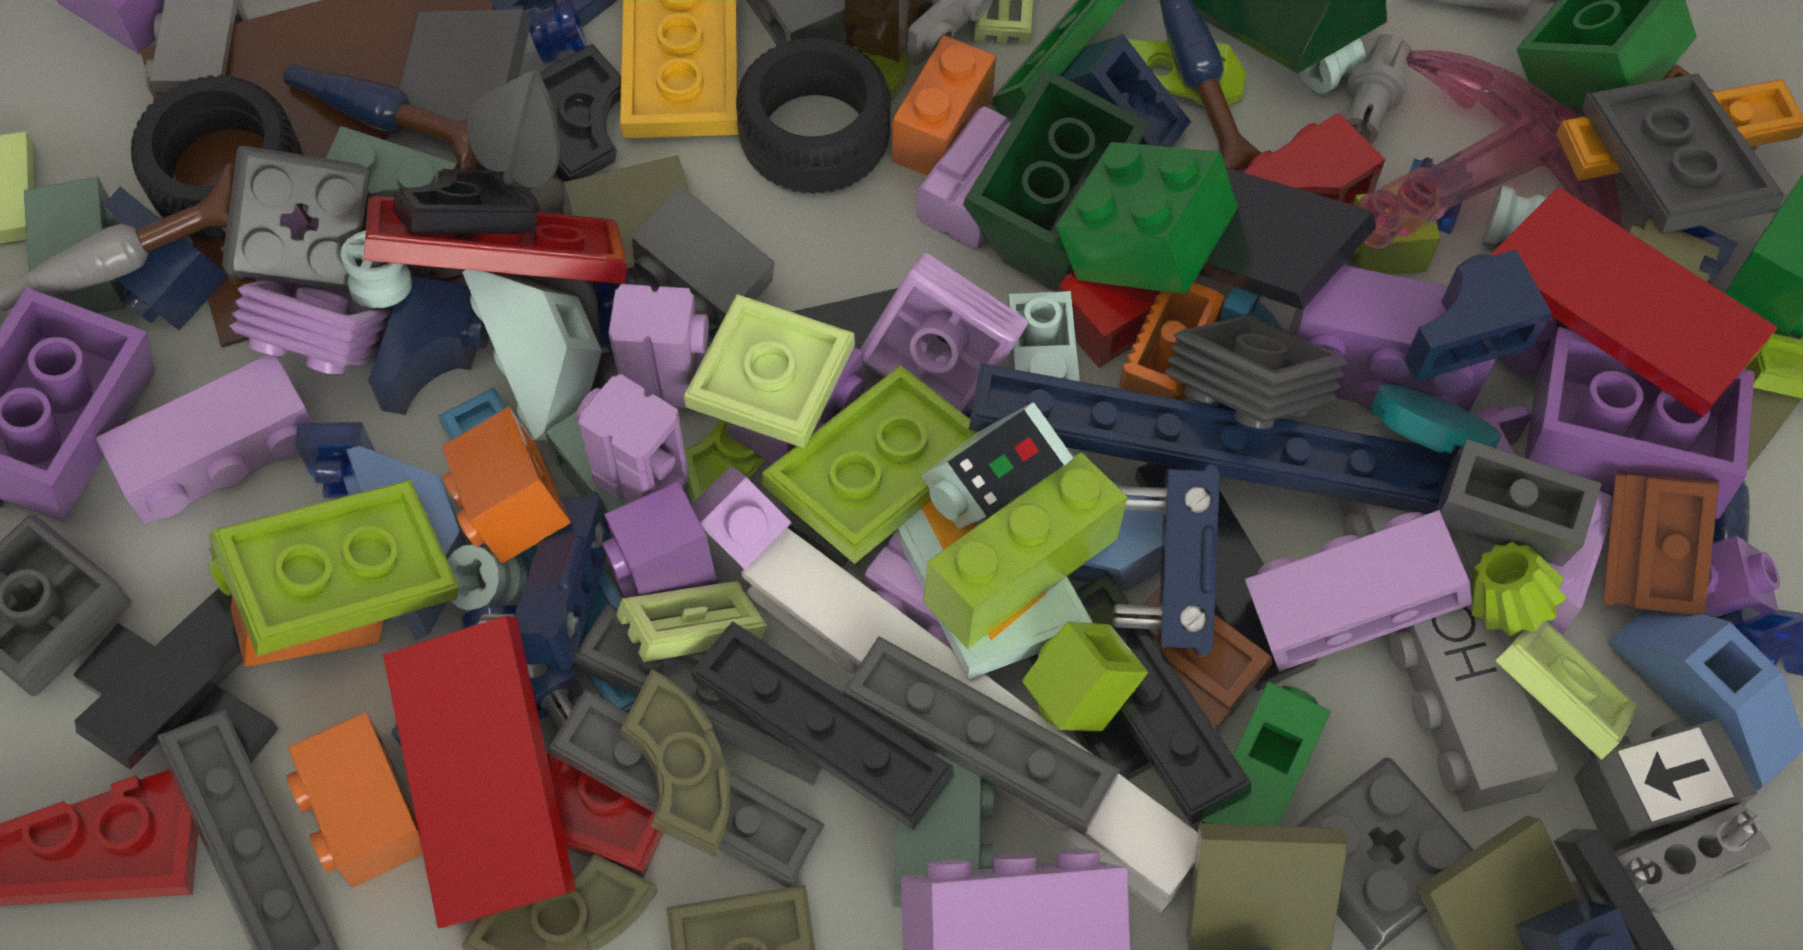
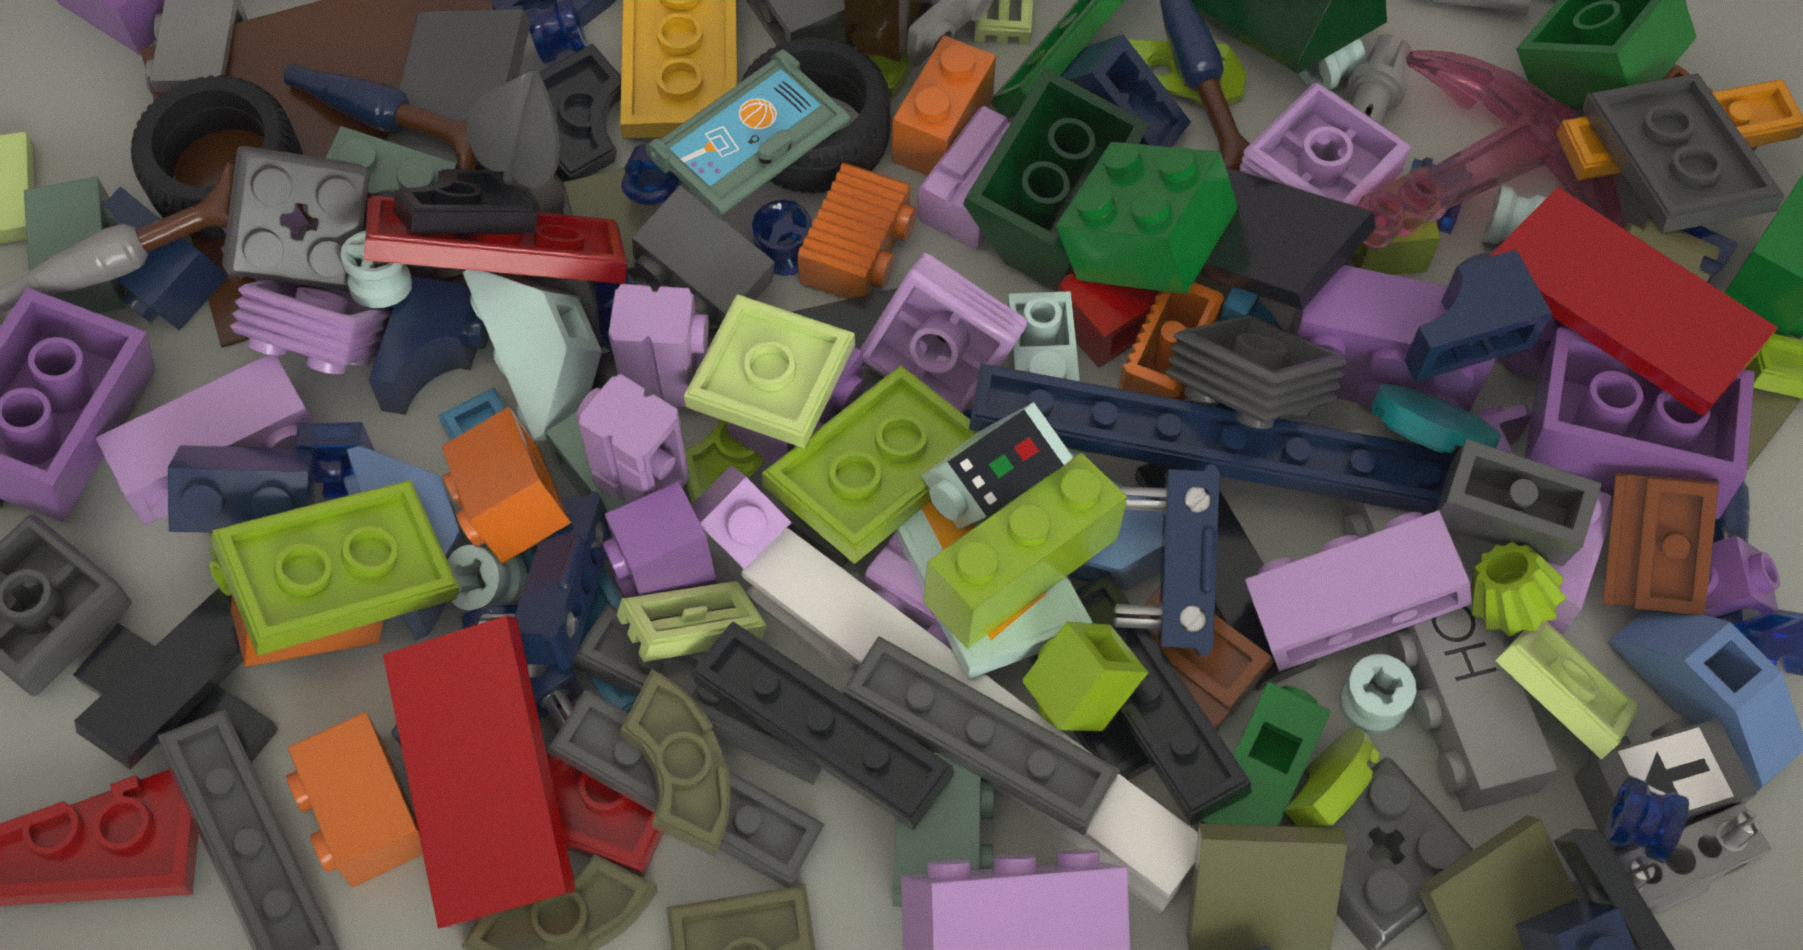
none -> dark blue brick [168,445,315,533]
none -> clear blue tile [621,143,683,205]
none -> door [645,49,851,216]
none -> clear blue wheel [752,199,812,276]
none -> orange brick [798,162,917,299]
none -> lavender brick [1240,83,1411,209]
none -> lime tile [1284,727,1380,827]
none -> light aqua wheel [1339,654,1417,736]
none -> clear blue wheel [1604,775,1689,864]

